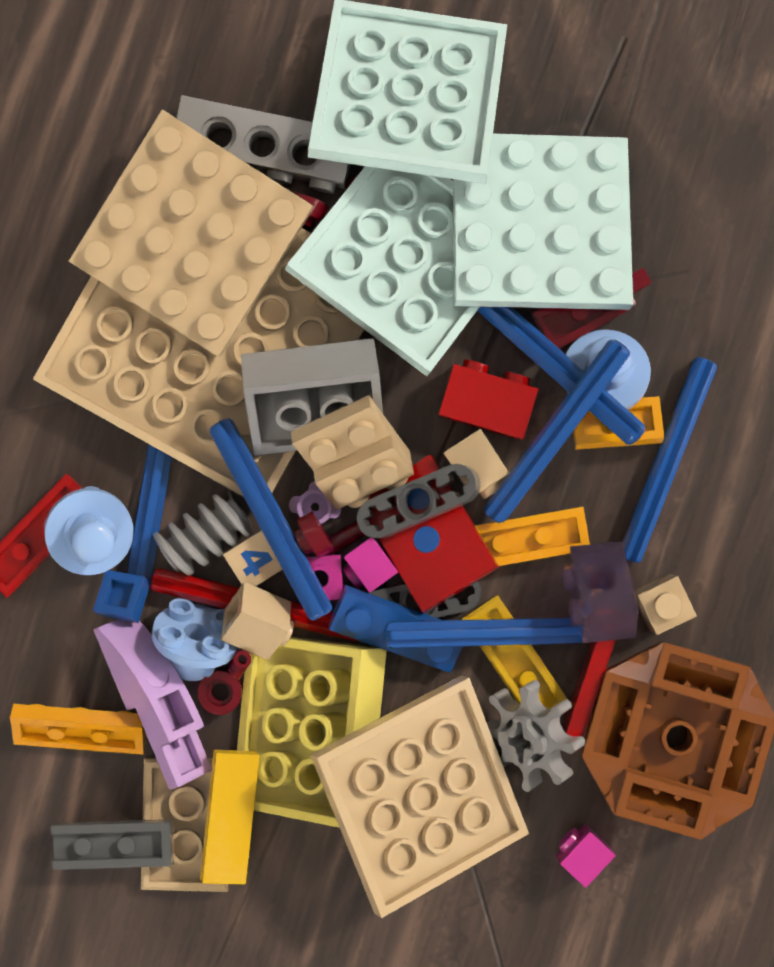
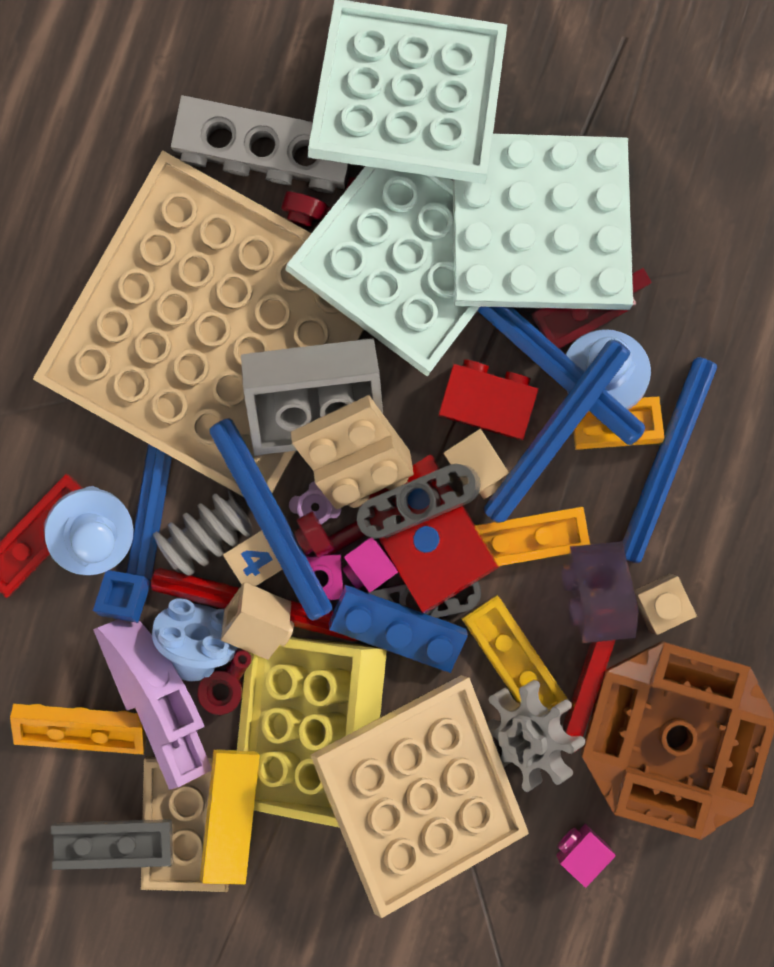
tan plate [69,110,314,357] -> none
blue axle [384,617,596,648] -> none

